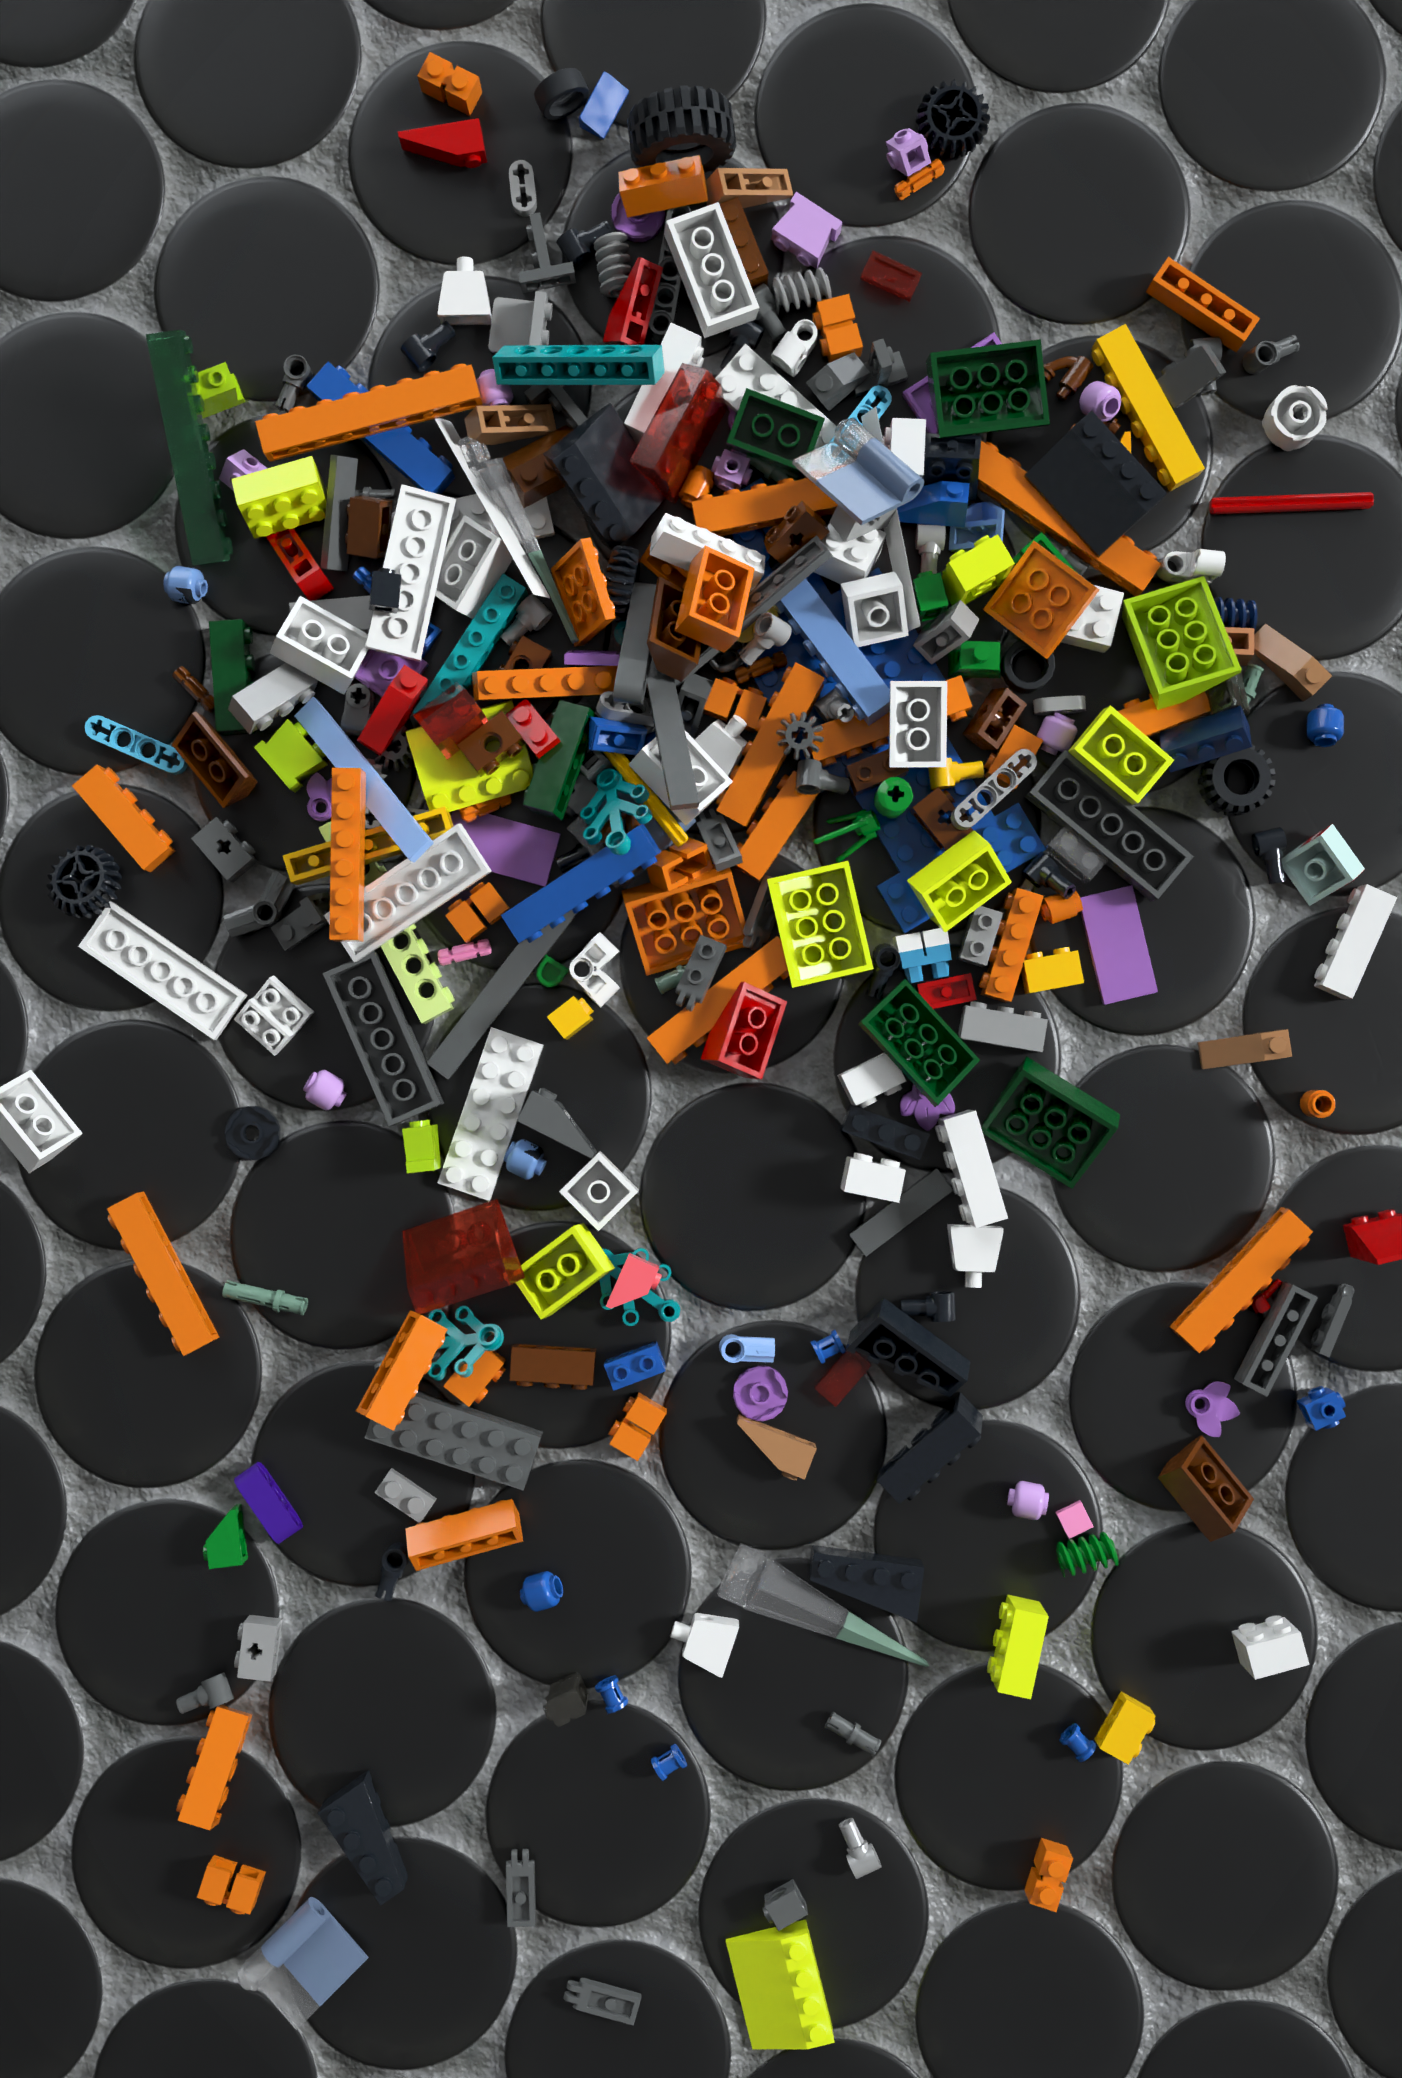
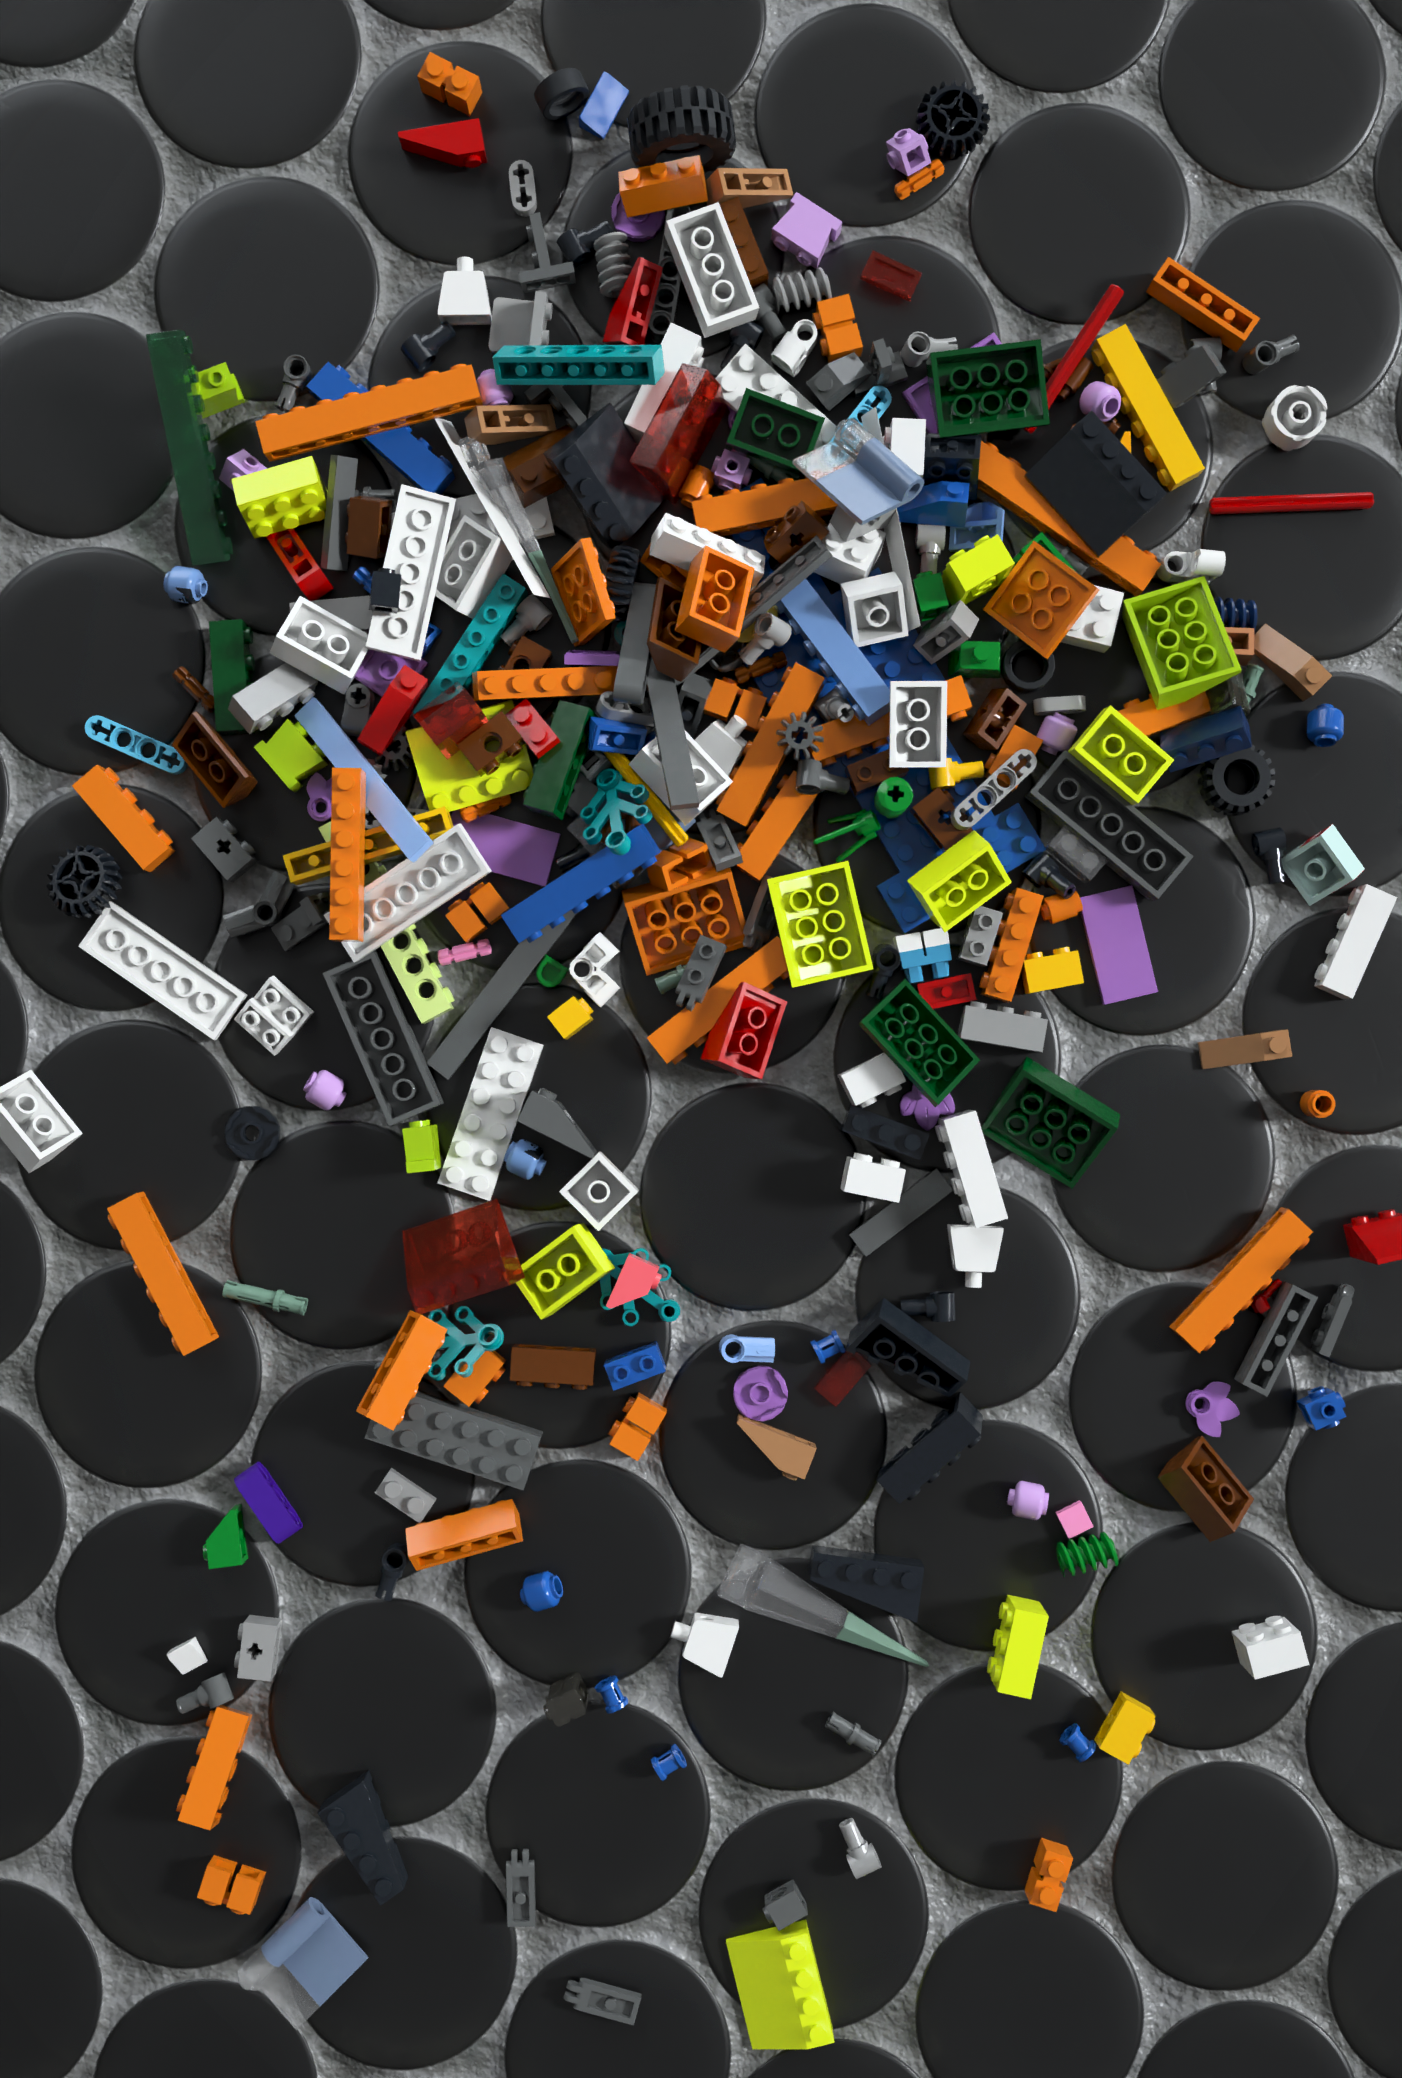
none -> white slope [166,1637,208,1675]
none -> light grey pin [900,331,958,367]
none -> red axle [1023,284,1124,434]

